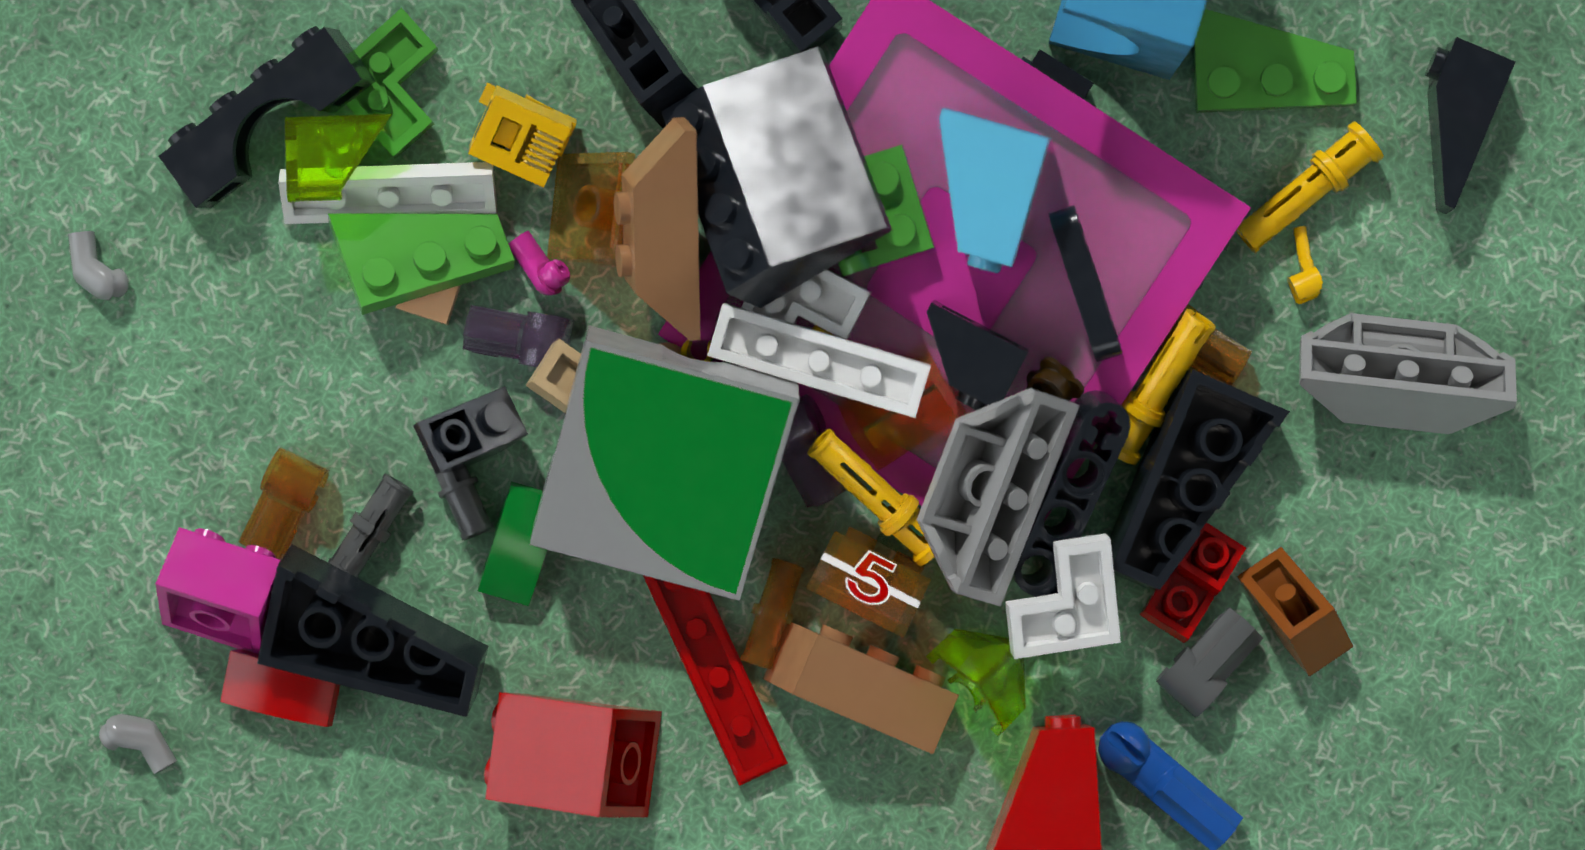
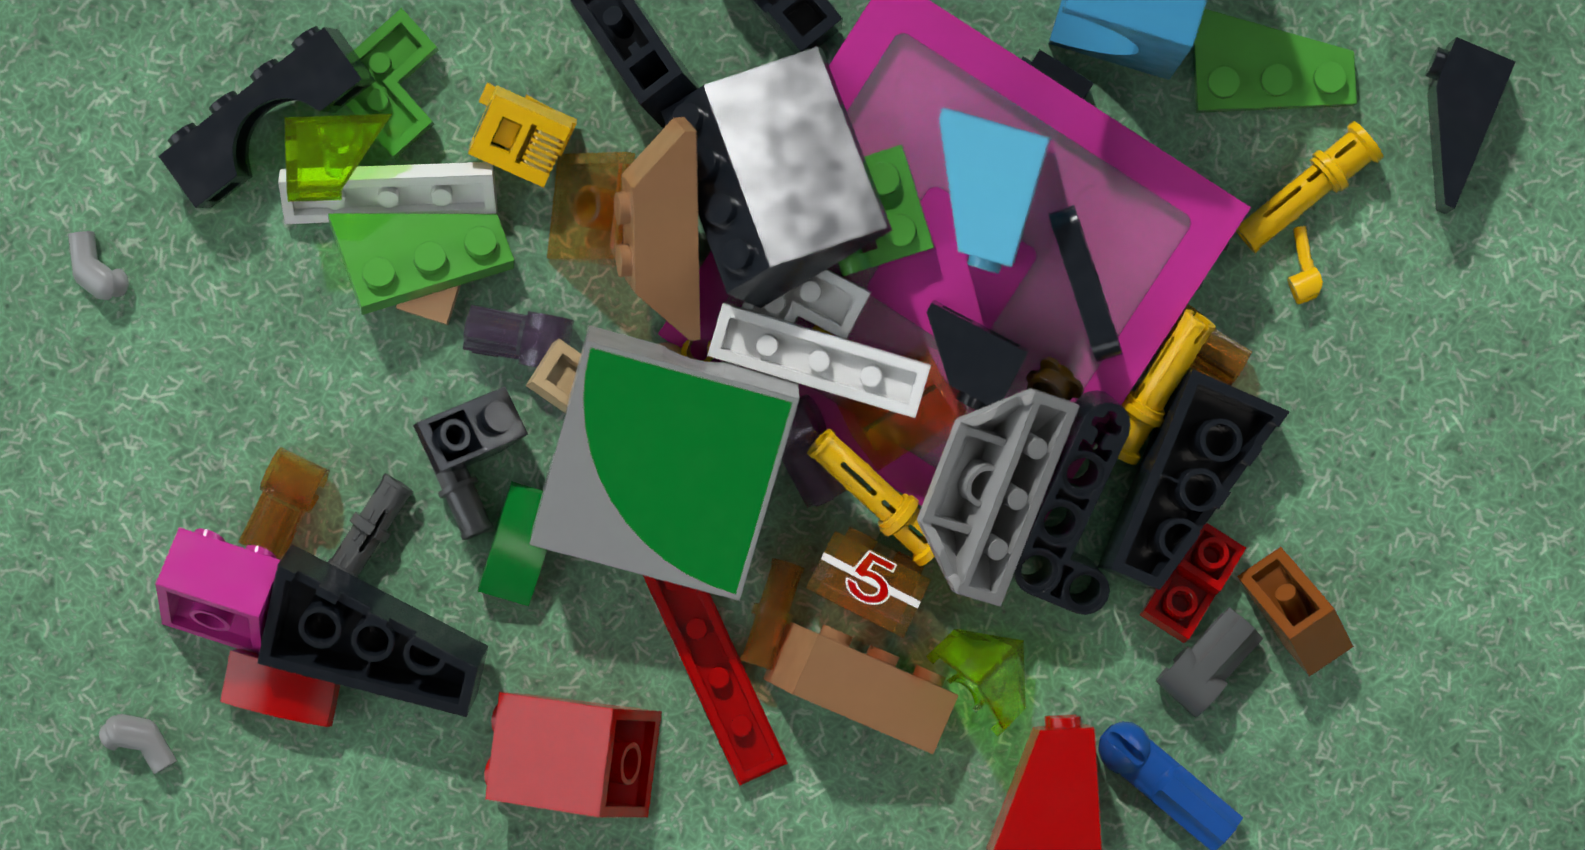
dark pink arm [509,231,570,296] -> none
white plate [1005,533,1121,659] -> none
light grey wedge [1299,313,1517,434] -> none

